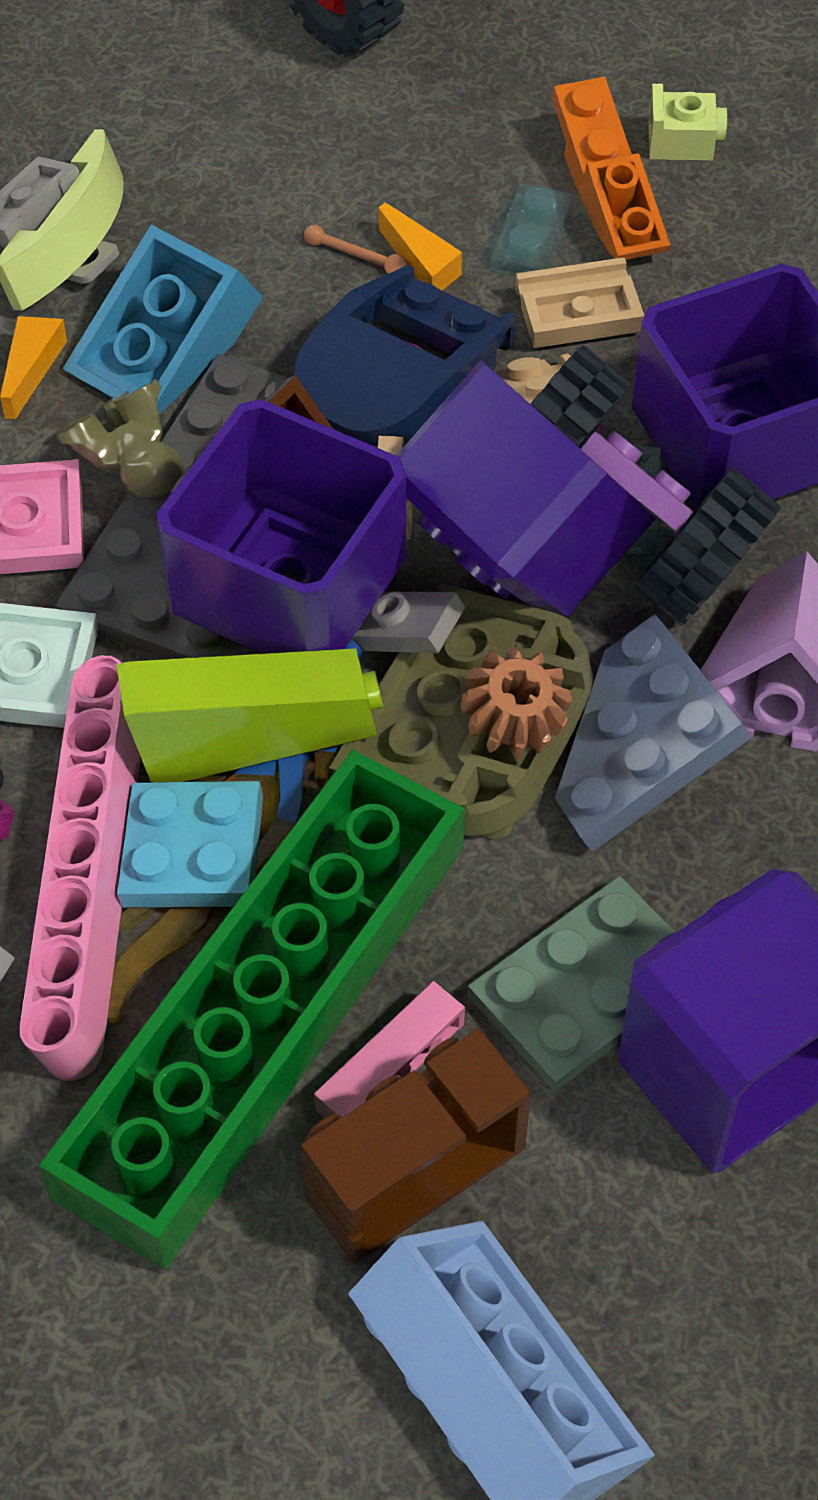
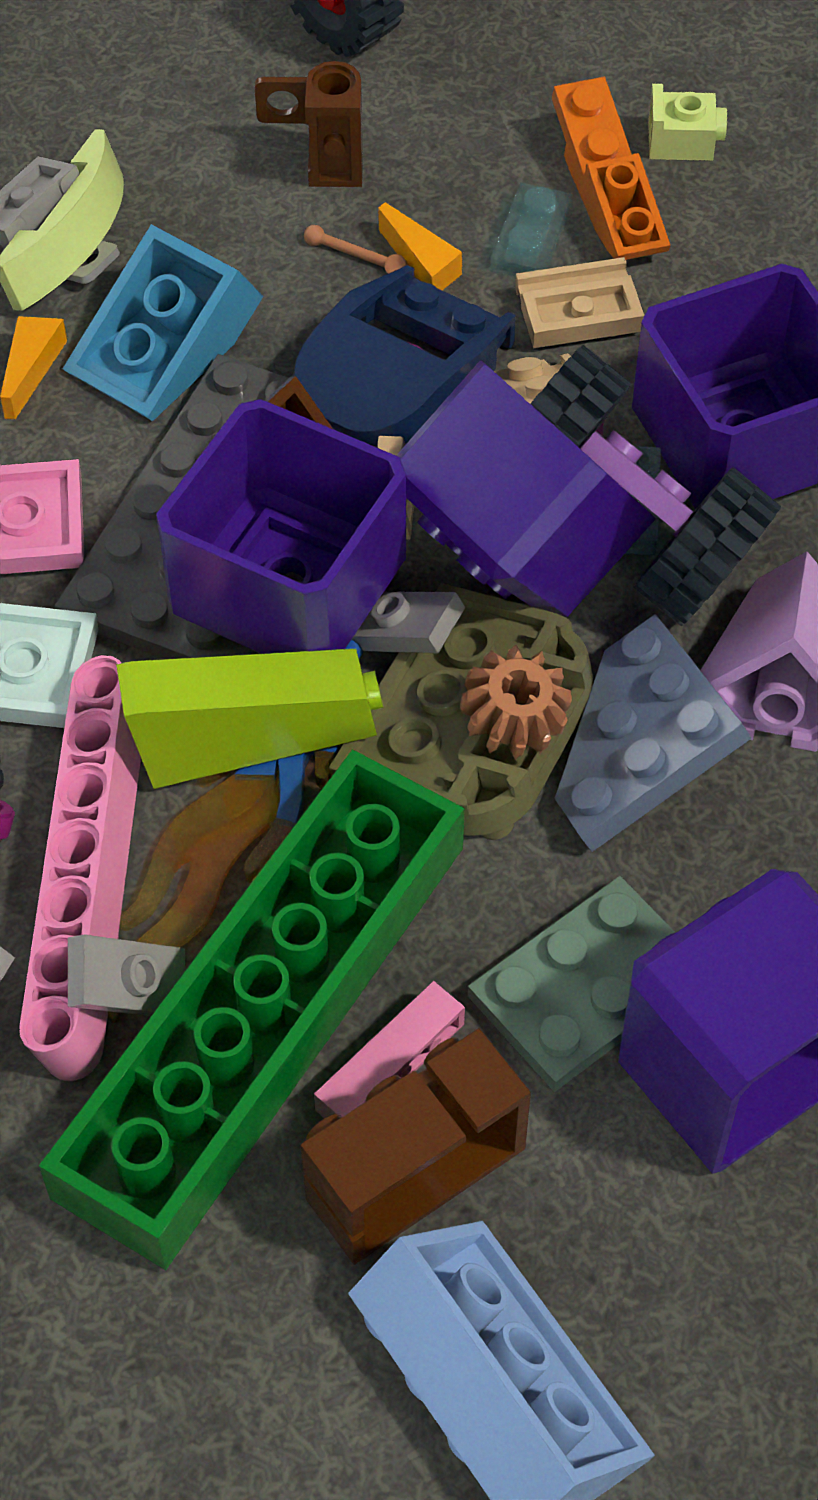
olive animal [55,379,184,498] -> none
medium azure plate [117,781,263,908] -> none
none -> light grey plate [68,934,185,1016]
none -> reddish brown piece [255,61,363,187]

